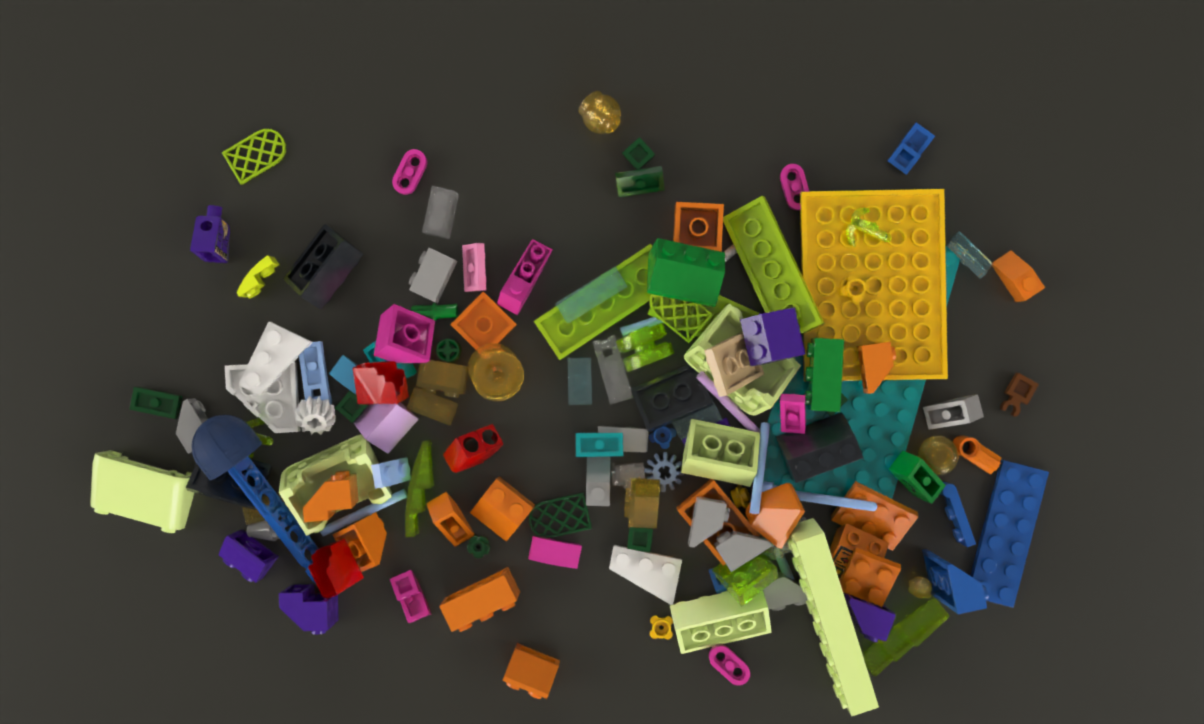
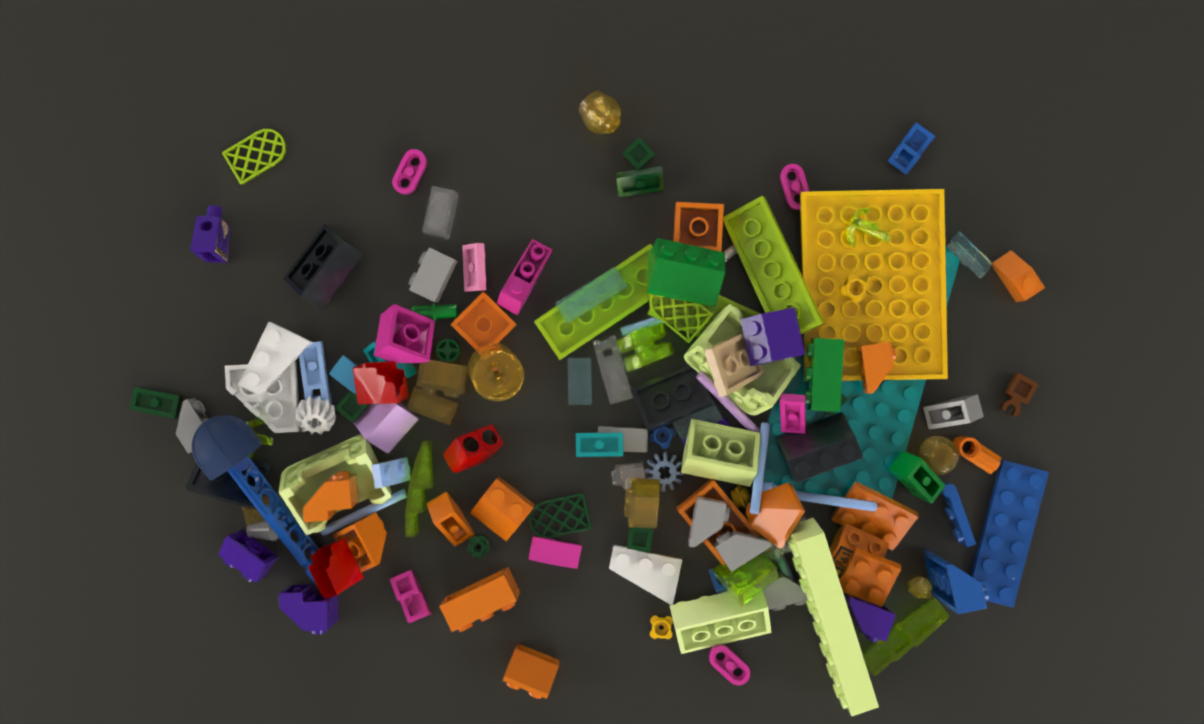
yellowish green windscreen [90,450,194,533] -> none
neon yellow slope [237,255,279,299] -> none
light grey slope [586,456,610,506] -> none

